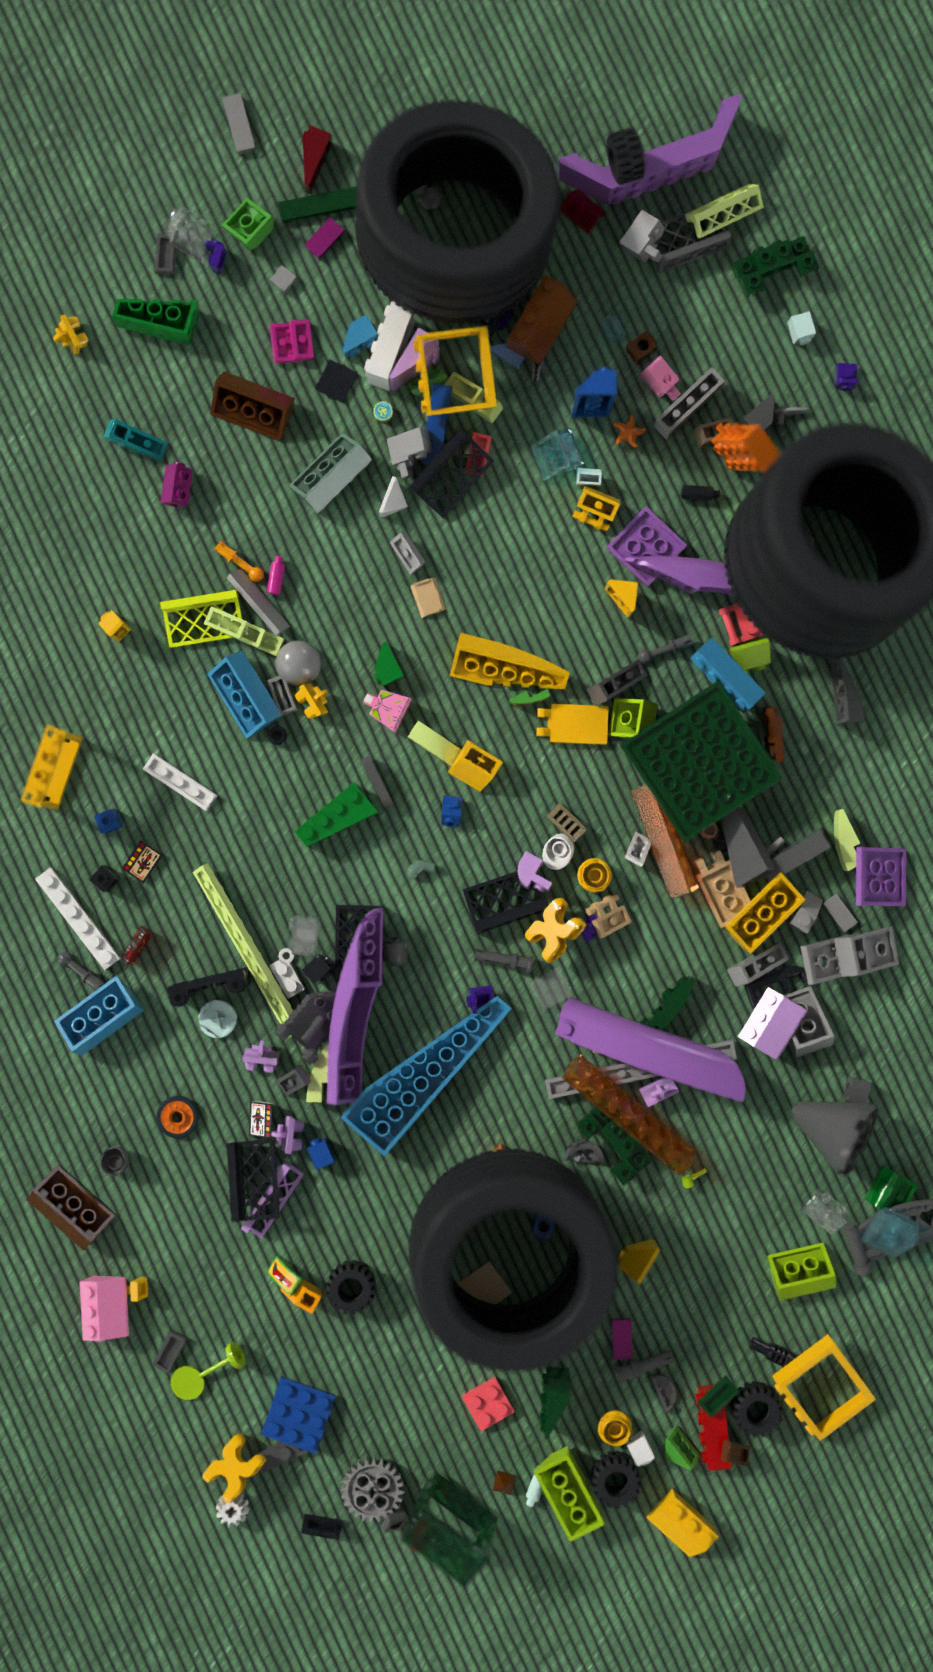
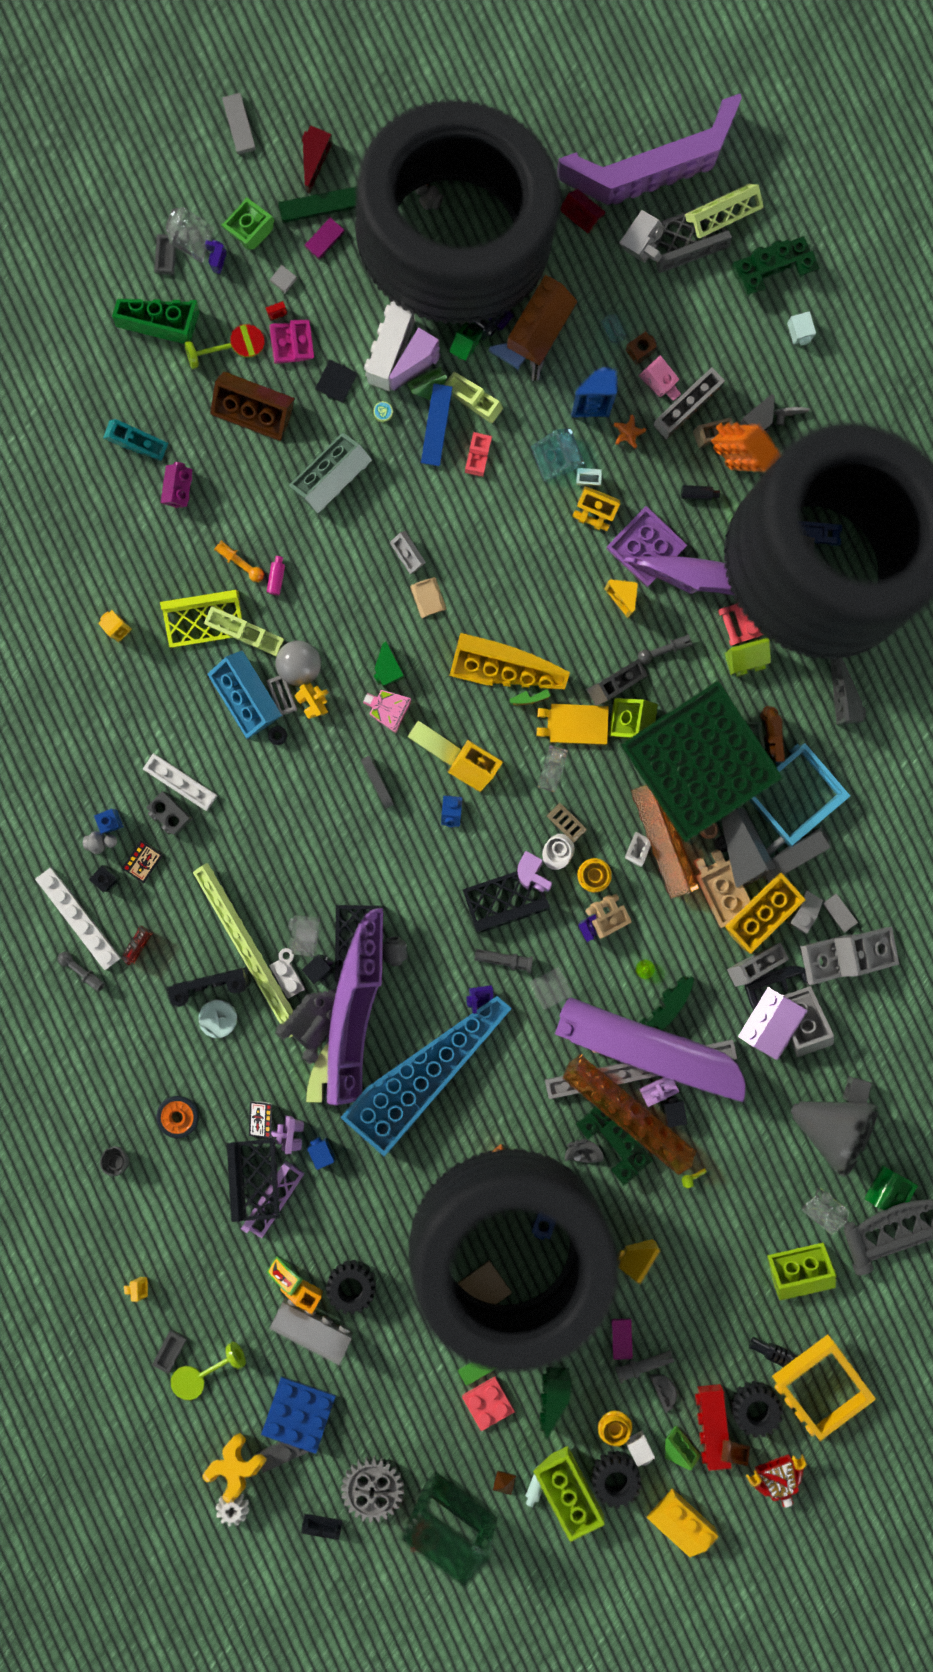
yellow window [21,726,83,810] -> none
reddish brown slope [26,1165,115,1251] -> none
yellow hips [53,314,88,355] -> none
dark azure slope [54,976,144,1056] -> none
bright pink slope [80,1275,129,1341] -> none
light grey tile [227,569,290,636] -> none
lavender hips [242,1040,280,1073] -> none
dark grey slope [276,1065,311,1096] -> none
green wedge [294,782,379,847] -> none
dark azure slope [343,315,378,359] -> none
white slope [379,476,408,518] -> none
dark grey tile [381,1511,407,1533] -> none
light grey hinge [387,427,433,479] -> none
sand green arm [408,860,435,878] -> none
black fence [409,429,494,518] -> none
yellow window [413,326,497,417] -> none
yellow piece [525,898,586,963] -> none
black tyre [606,127,645,185] -> none
dark azure slope [690,638,766,714] -> none
dark green tile [697,1375,740,1418] -> none
yellowish green slope [834,809,860,871] -> none
dark purple bracket [835,363,859,391] -> none
medium lavender plate [856,847,906,906] -> none
clear light blue slope [861,1207,919,1258] -> none
none -> light grey animal [83,831,117,855]
none -> dark grey brick [146,791,192,835]
none -> piece [185,324,265,369]
none -> red tile [266,301,288,321]
none -> light grey slope [270,1297,353,1365]
none -> green slope [449,322,483,361]
none -> bright green piece [458,1363,495,1386]
none -> clear slope [537,745,568,792]
none -> clear neon green tile [635,959,655,979]
none -> black brick [662,1097,688,1128]
none -> torso [746,1454,806,1507]
none -> medium azure window [749,743,850,846]
none -> blue plate [800,521,842,546]

